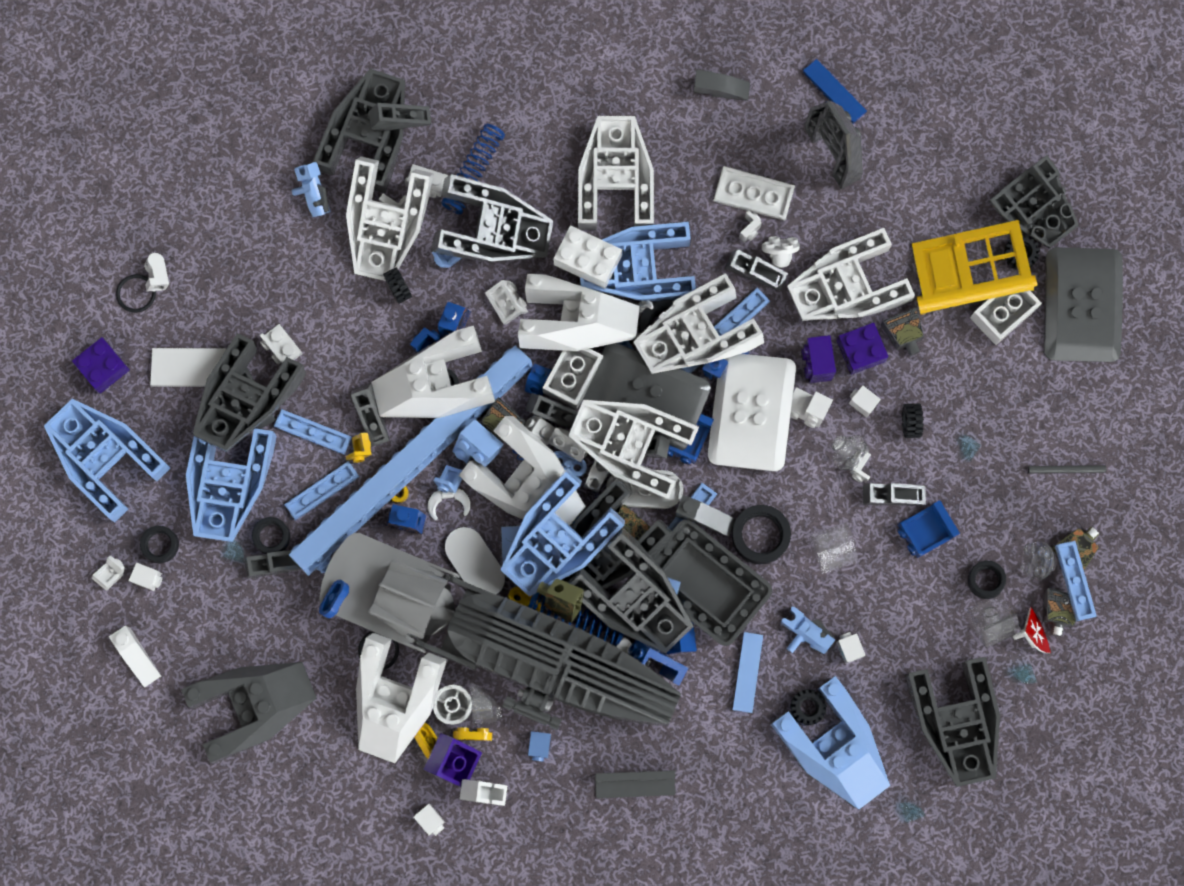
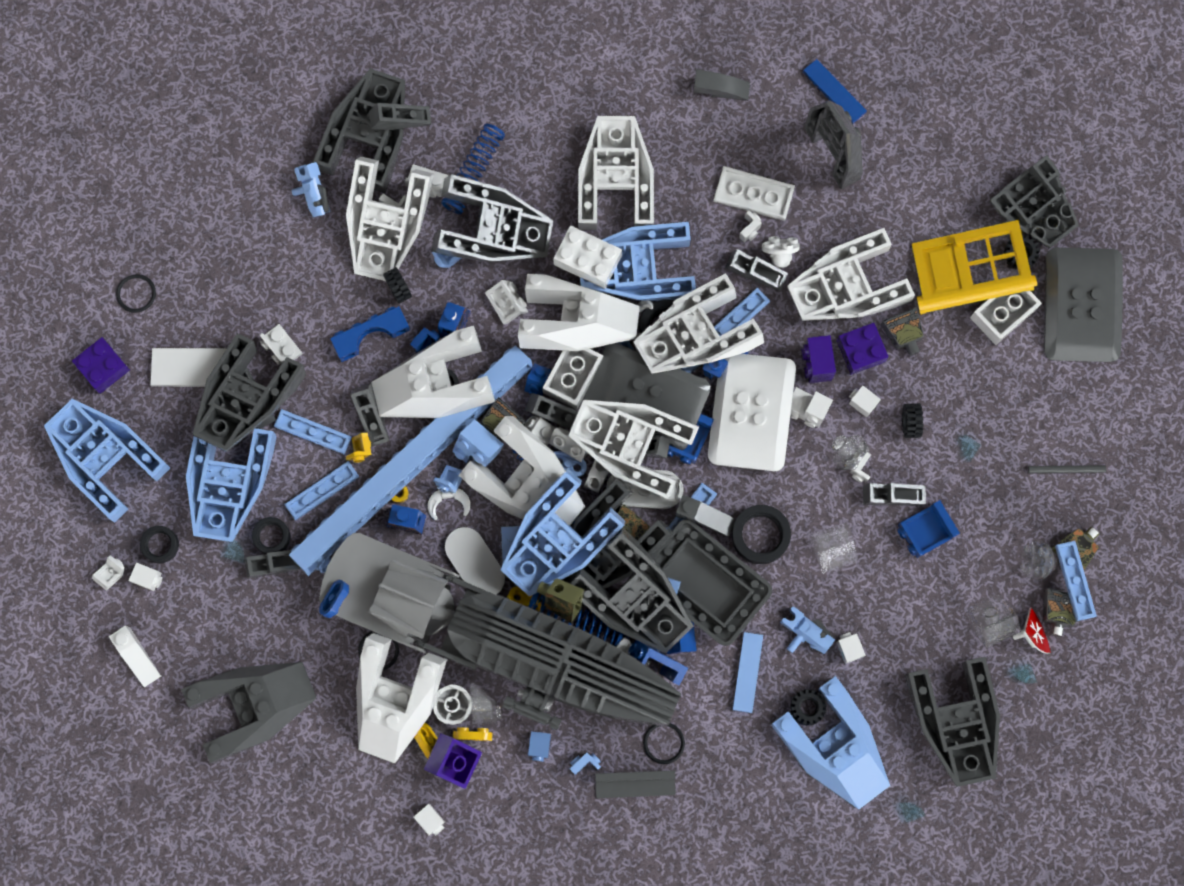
white leg [145,253,169,292] -> none
white piece [460,779,507,806] -> none
black tyre [968,560,1007,599] -> none
none -> blue arch [330,306,410,362]
none -> light blue bracket [570,753,601,775]
none -> black tyre [643,723,685,764]

